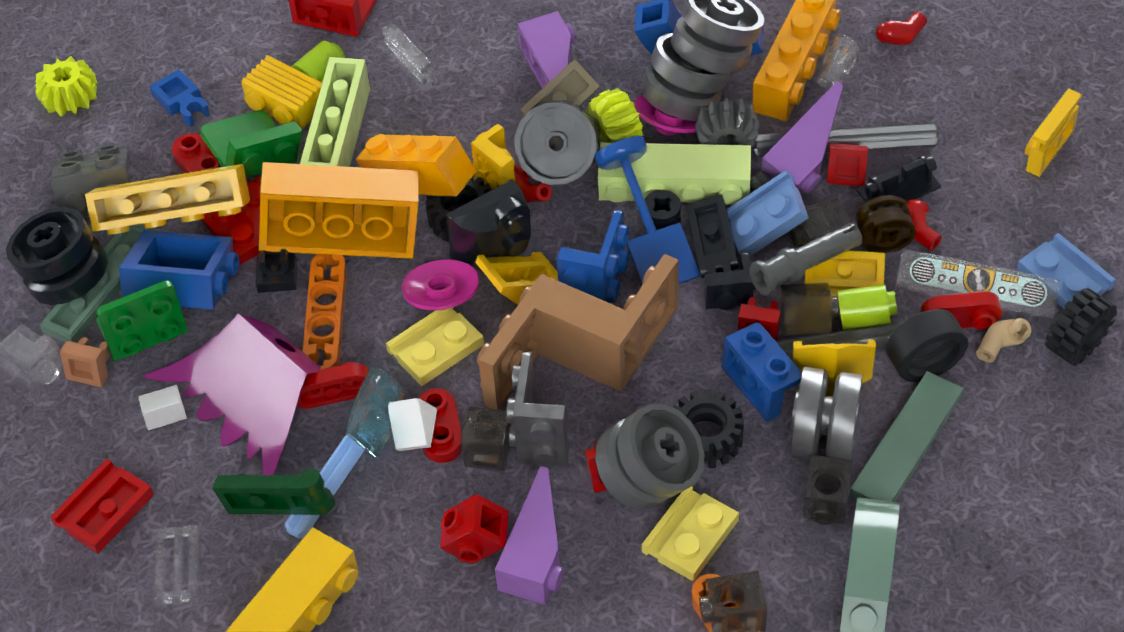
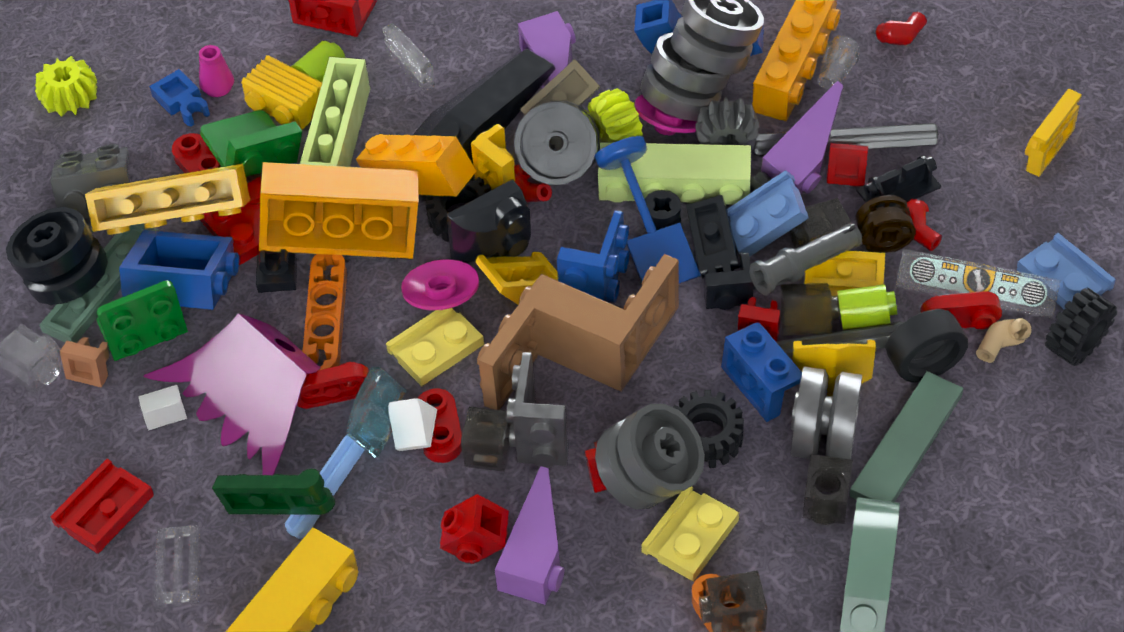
none -> dark pink cone [199,45,234,97]
none -> black wedge [413,49,556,164]

